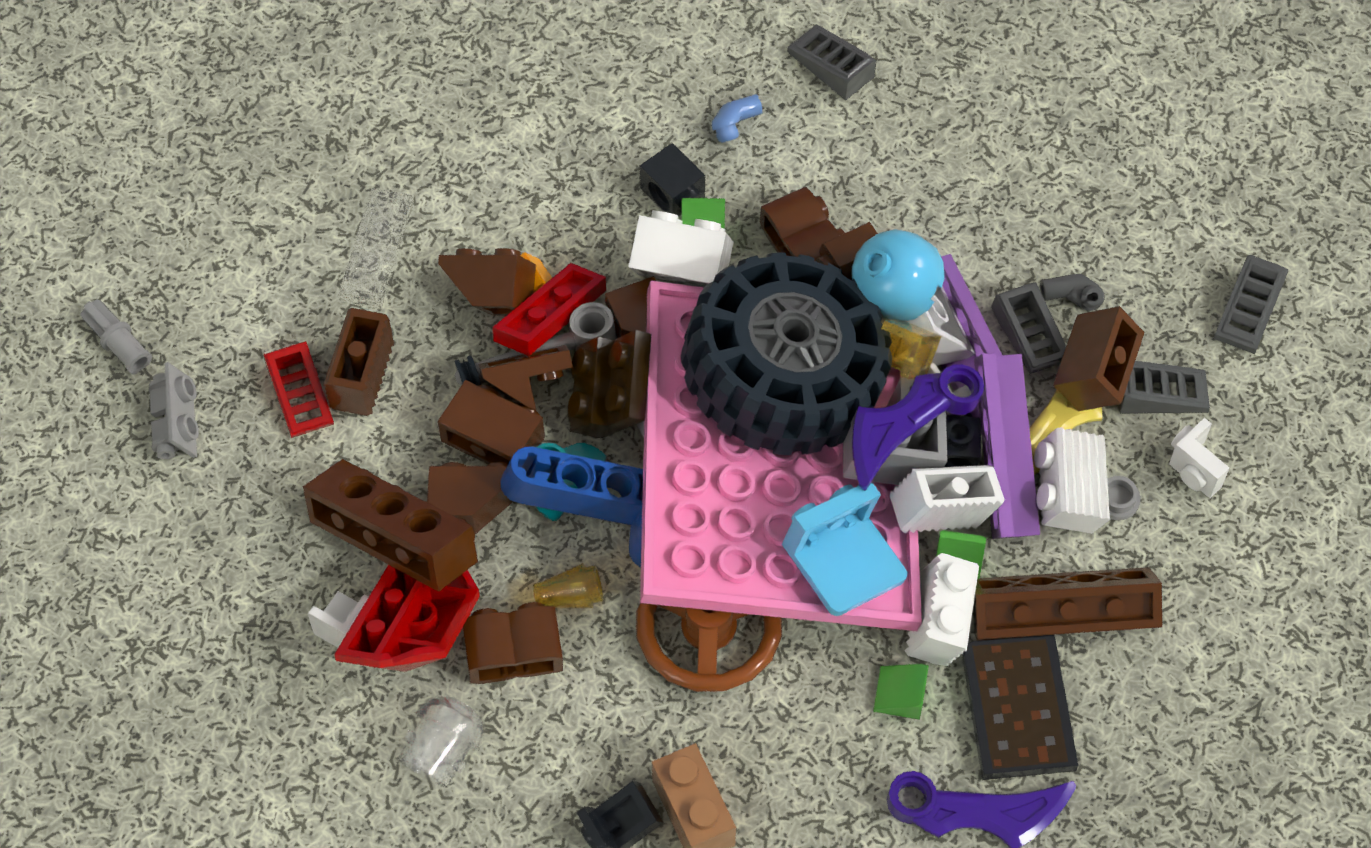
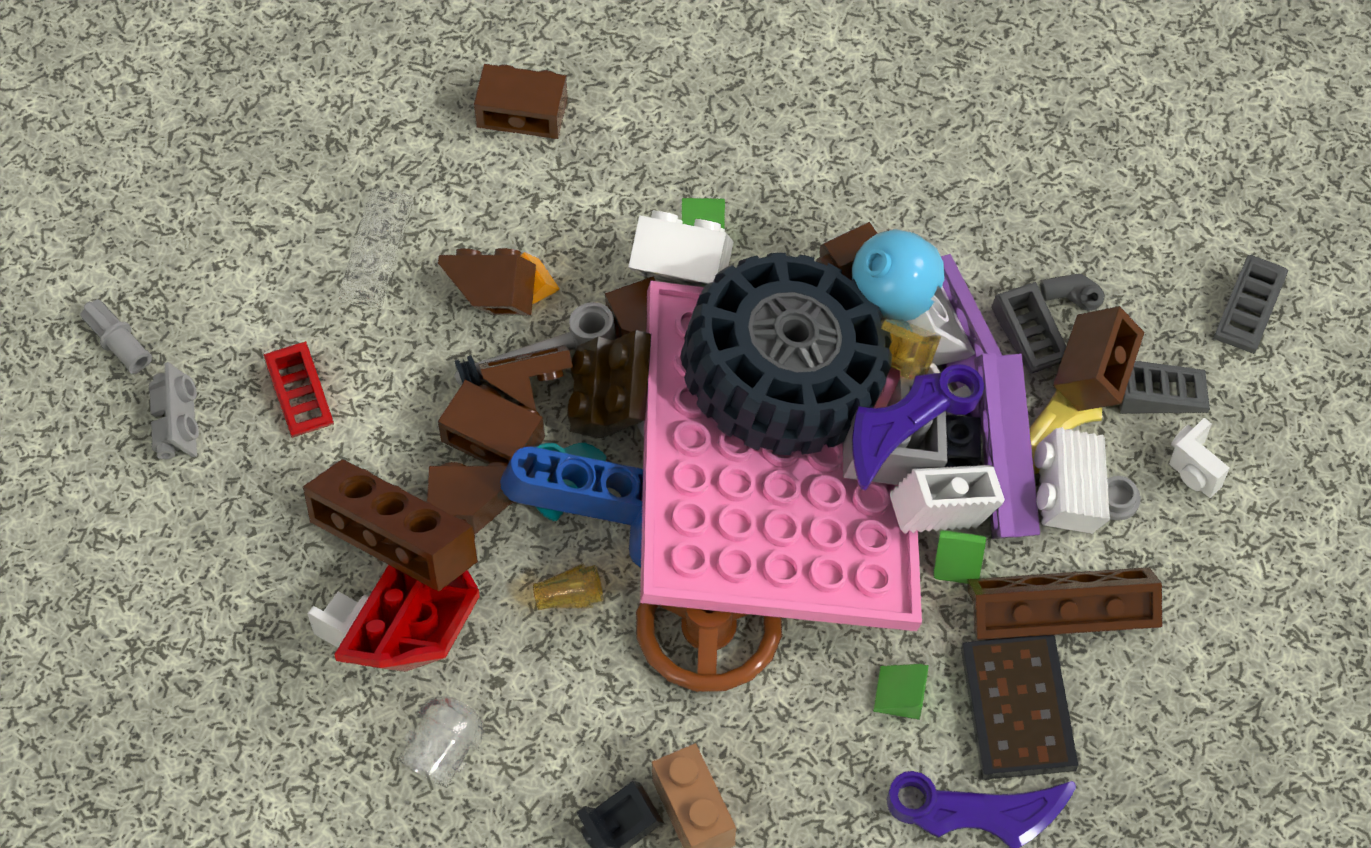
reddish brown brick [324,308,394,416] -> none
reddish brown brick [463,602,563,684] -> none
red plate [493,263,606,356] -> none
black brick [640,143,705,217] -> none
medium blue arm [712,94,763,143] -> none
reddish brown brick [759,187,845,261] -> none
medium azure bracket [782,482,908,616] -> none
dark grey slope [787,24,876,100] -> none
white brick [905,553,979,666] -> none
none -> reddish brown brick [474,64,568,139]

